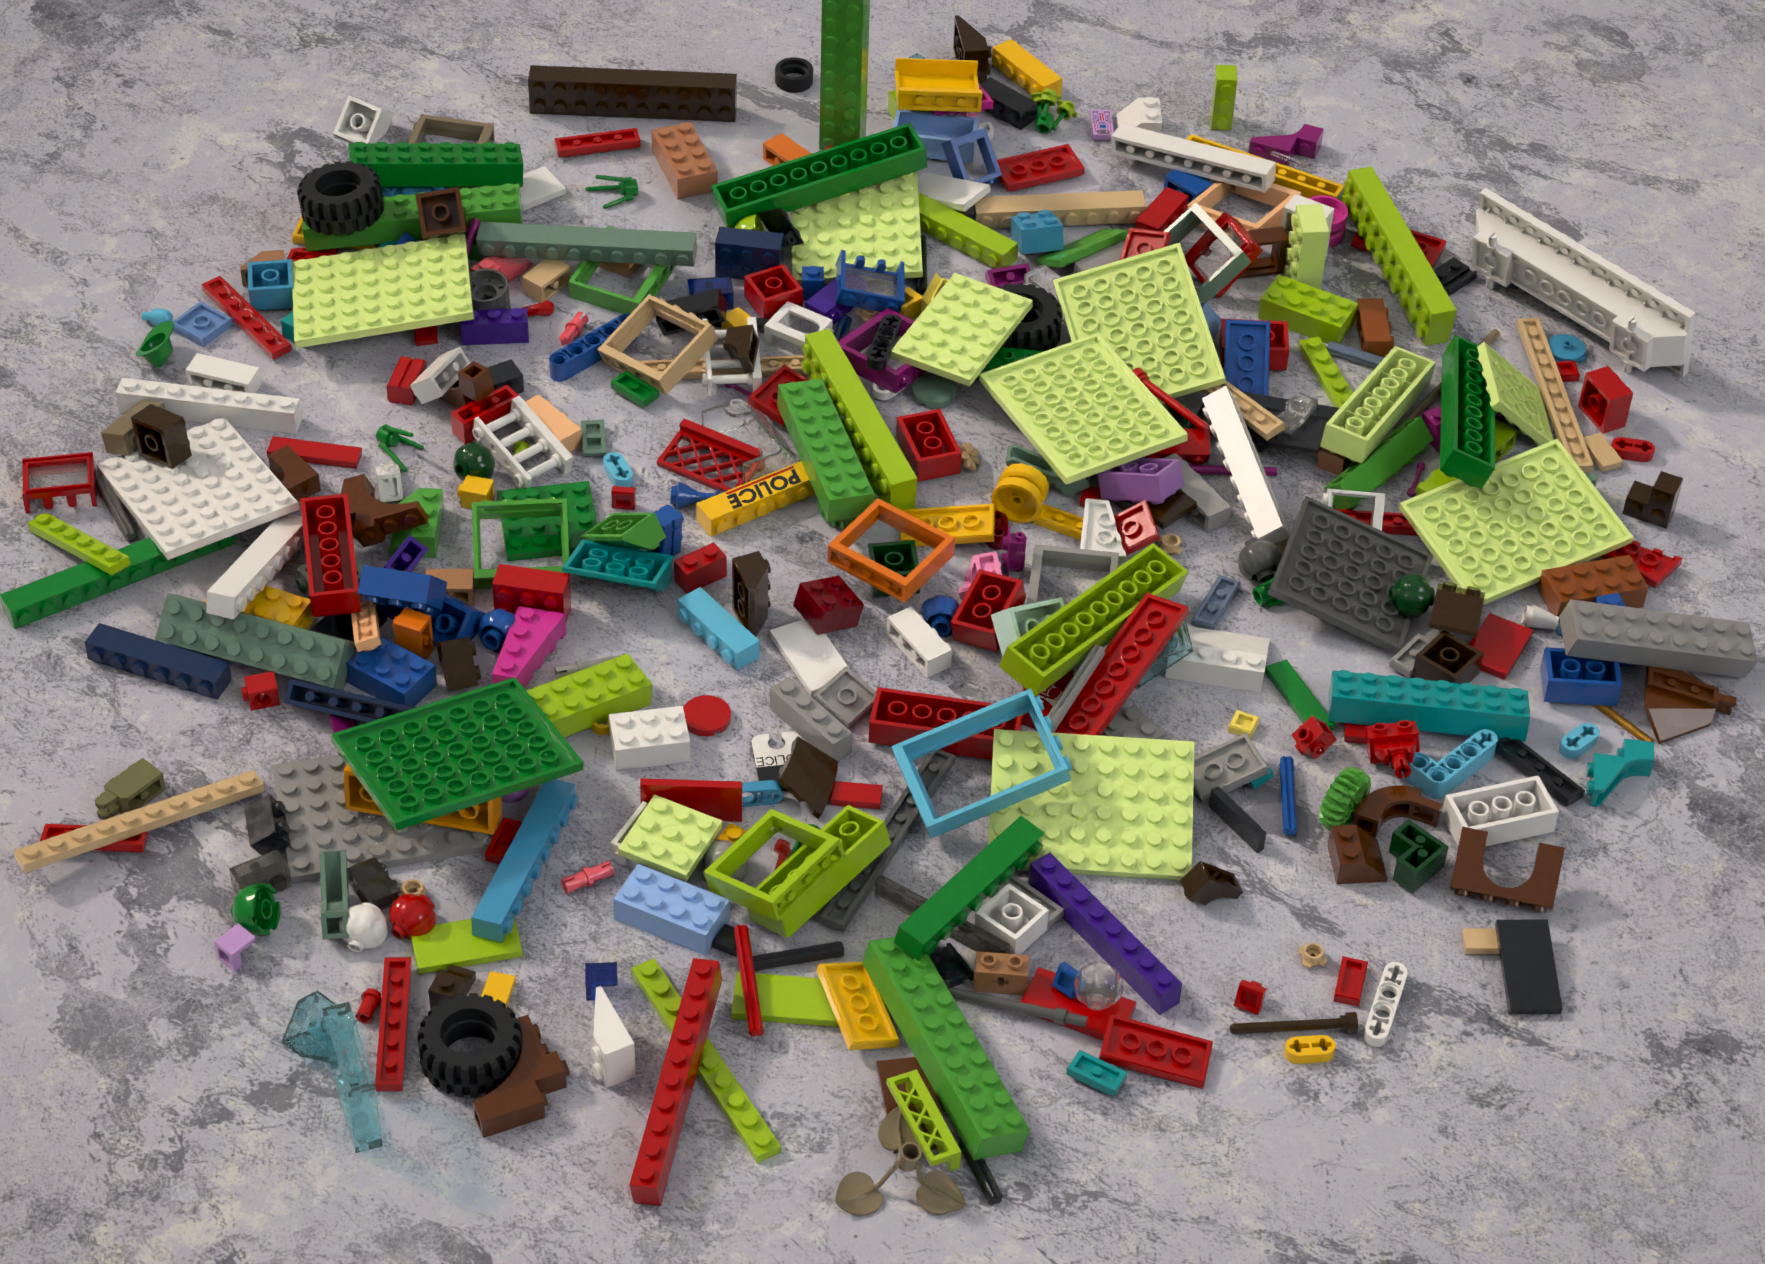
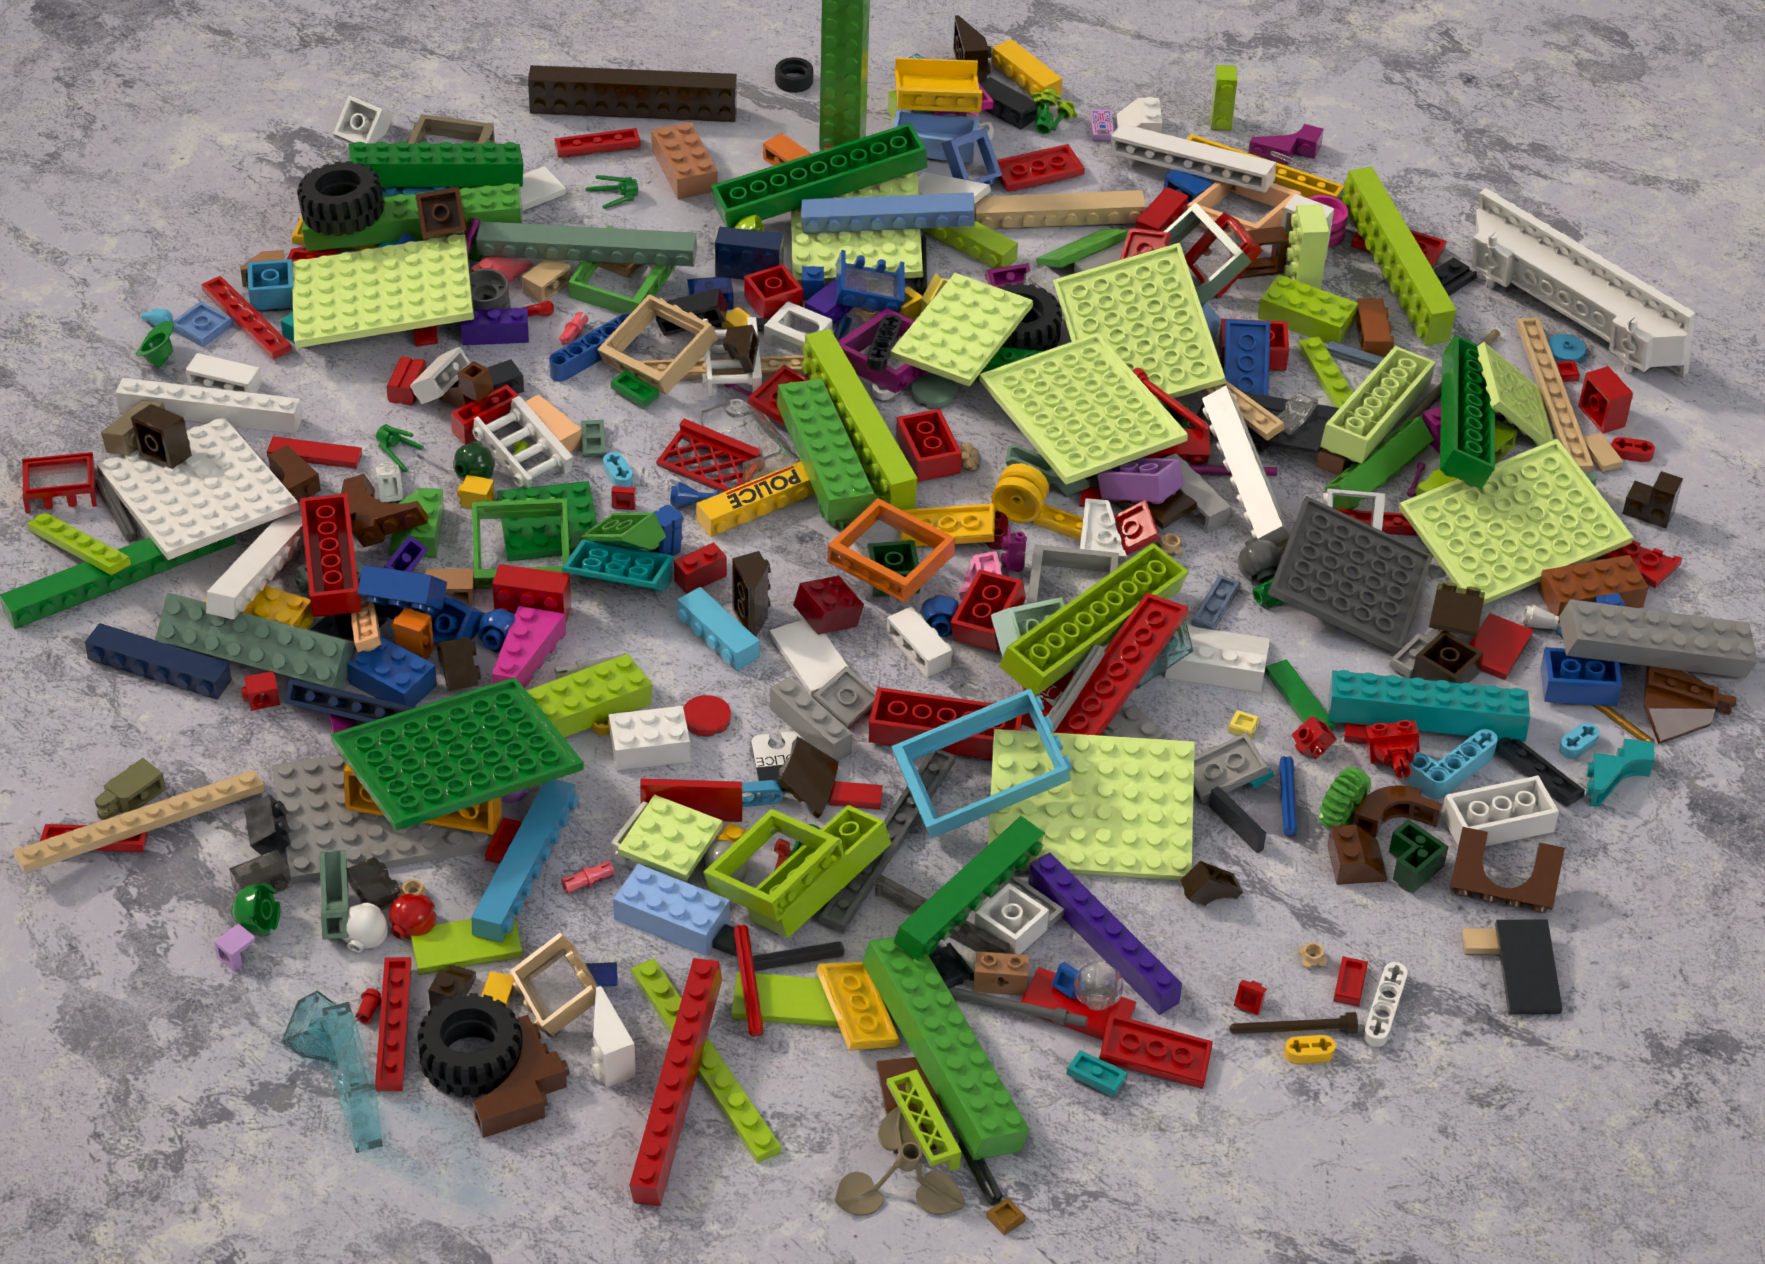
black hinge [757,207,804,248] -> none
dark azure brick [1011,210,1064,255] -> none
dark green plant [1388,573,1435,618] -> none
none -> window [510,932,599,1037]
none -> medium blue brick [801,192,975,233]
none -> pearl gold tile [986,1198,1026,1235]

